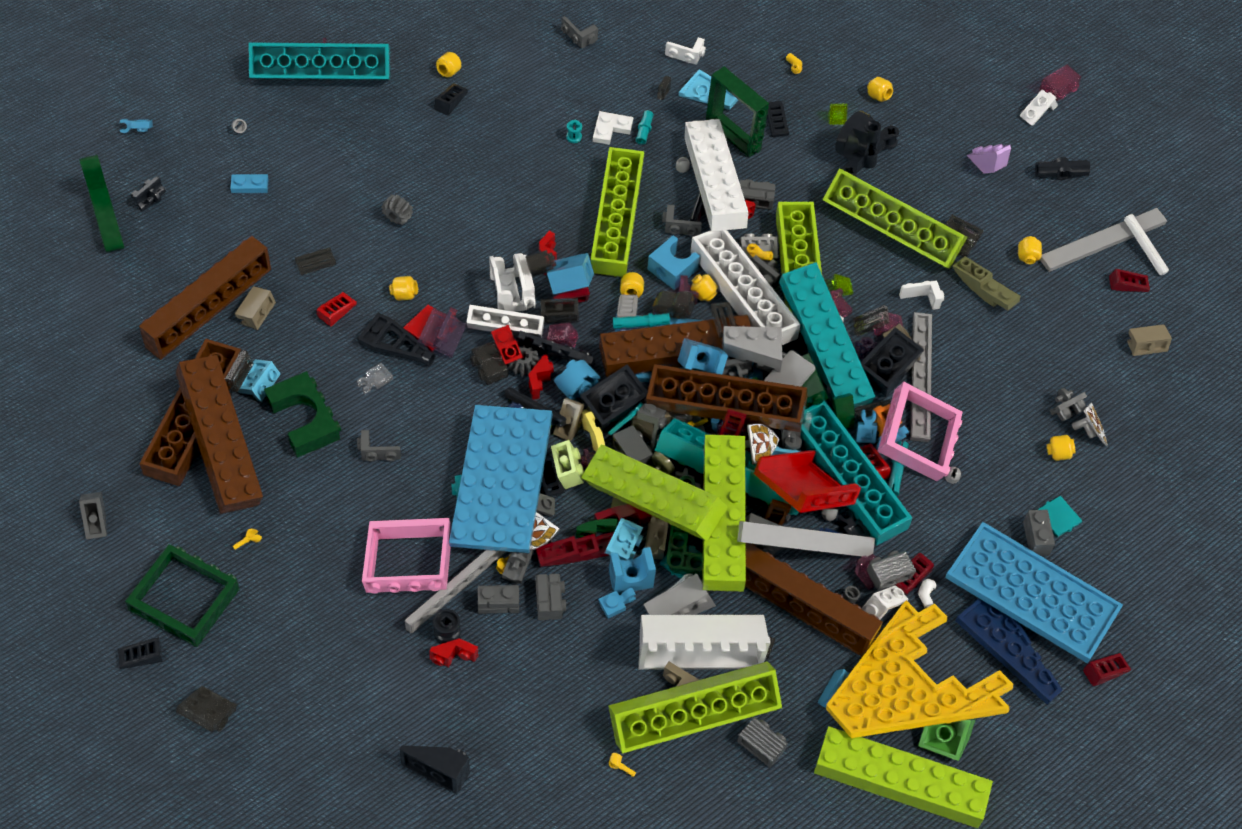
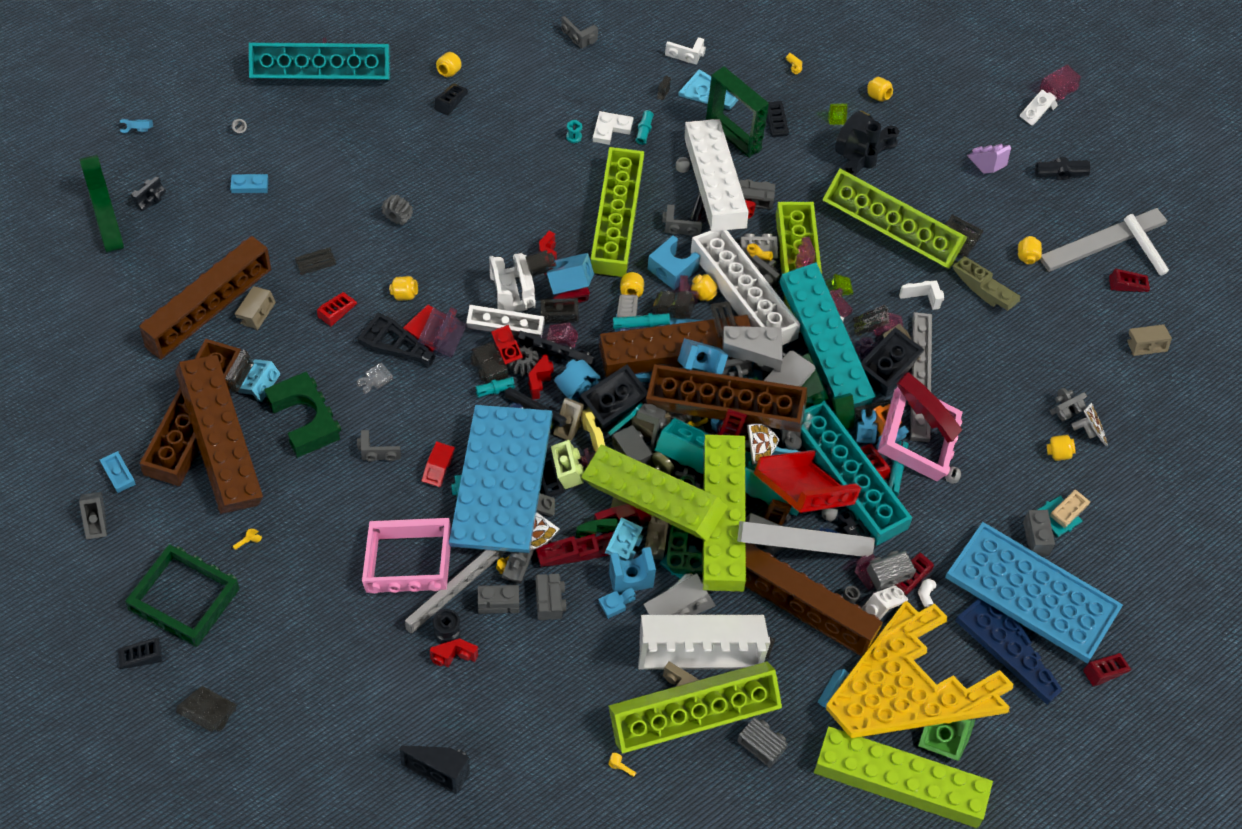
none -> dark azure plate [100,451,136,493]
none -> red slope [422,441,455,487]
none -> teal pin [475,377,515,398]
none -> clear pink bracket [795,237,816,268]
none -> dark red slope [896,372,962,443]
none -> tan plate [1050,490,1090,528]

